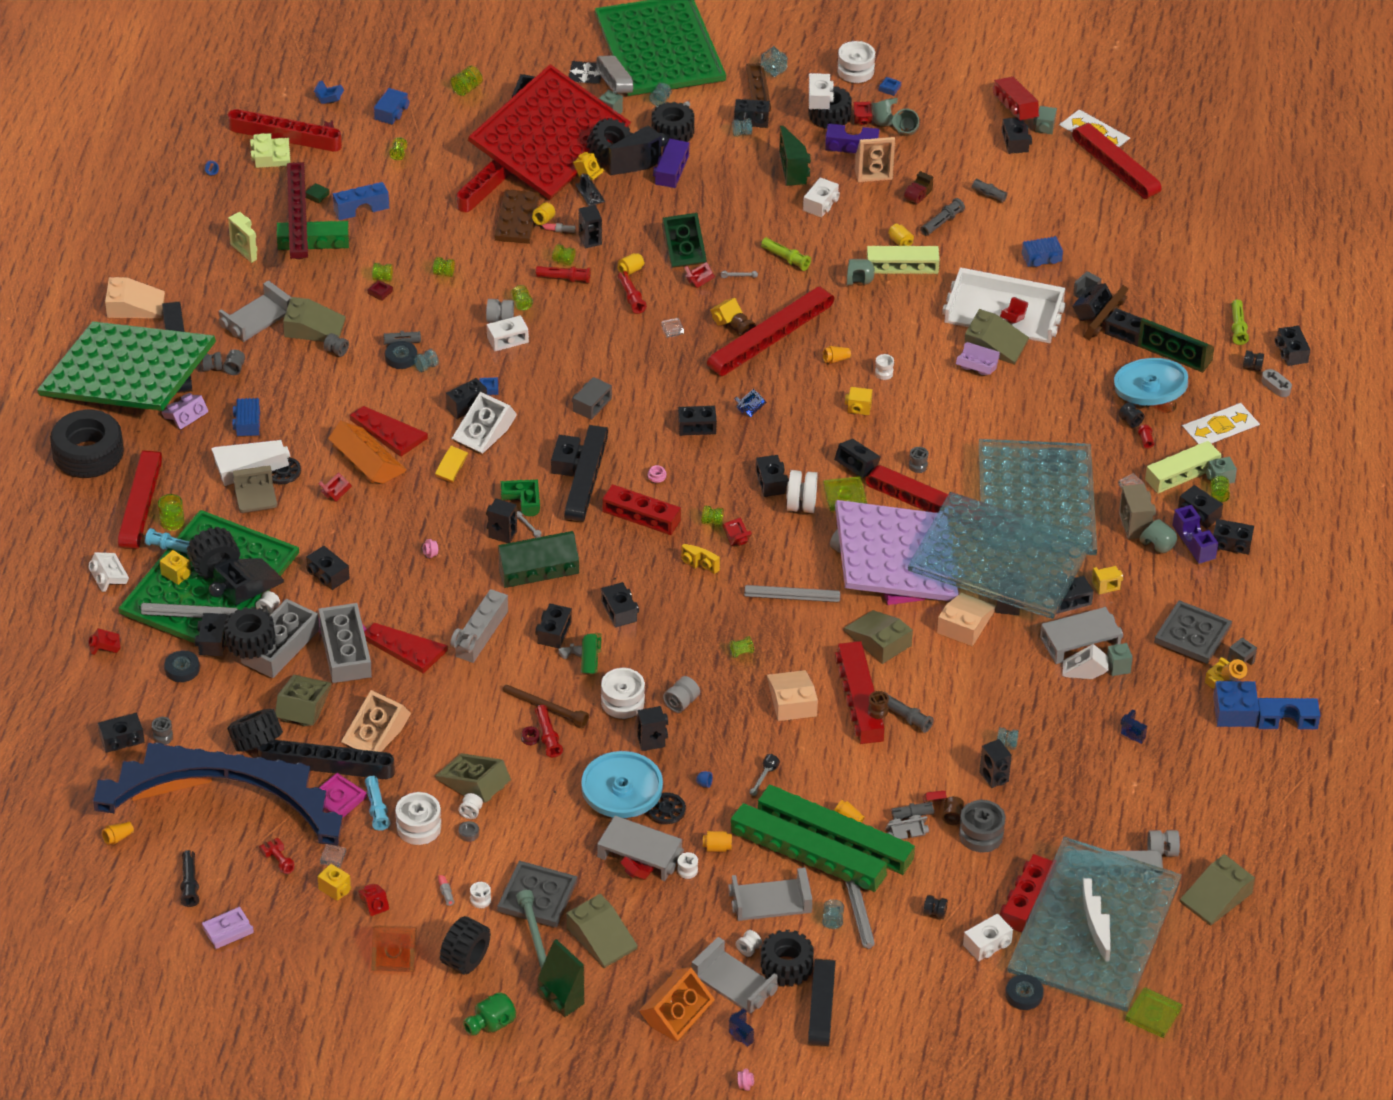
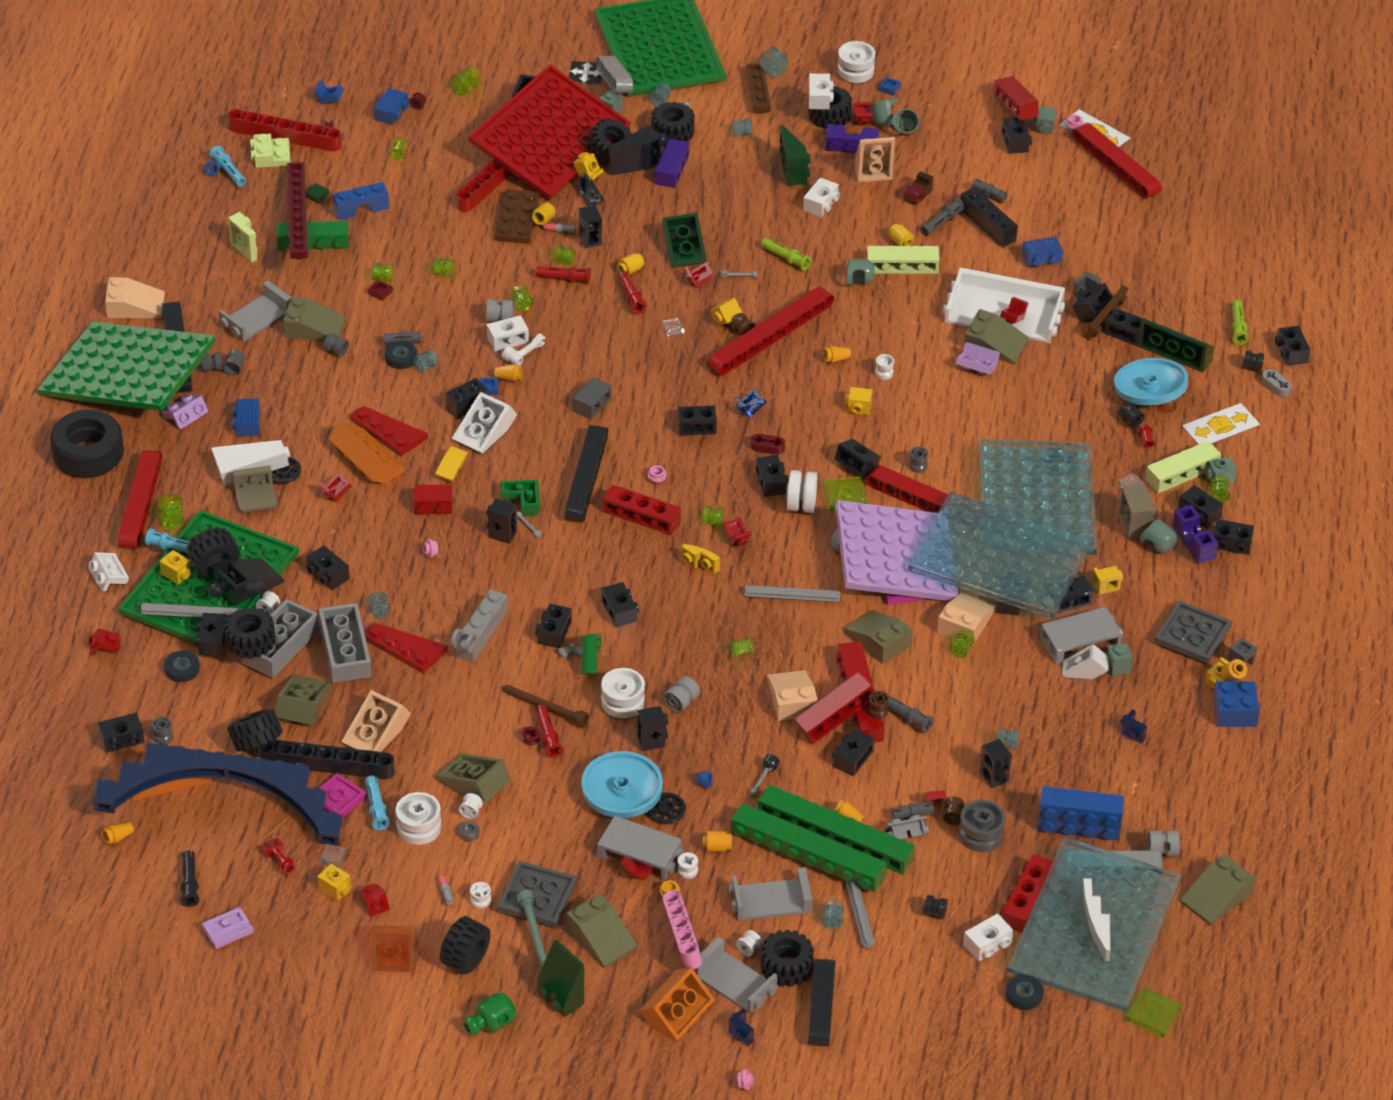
dark green slope [498,531,579,588] -> none
black brick [551,435,583,477] -> none
black brick [734,99,770,128] -> none
blue arch [1258,698,1320,729] -> none
none -> medium azure pin [209,146,247,187]
none -> clear light blue wheel [369,592,389,619]
none -> dark red bush [409,92,427,110]
none -> red brick [414,485,453,514]
none -> light orange cone [494,364,523,382]
none -> white brick [502,333,546,365]
none -> light orange plate [659,880,680,898]
none -> bright pink beam [663,890,702,969]
none -> dark red beam [750,434,785,455]
none -> brick [795,672,874,744]
none -> black brick [832,728,875,777]
none -> clear neon green wheel [949,630,975,658]
none -> black brick [960,187,1018,248]
none -> blue brick [1037,786,1124,841]
none -> bright pink plate [1066,115,1083,130]

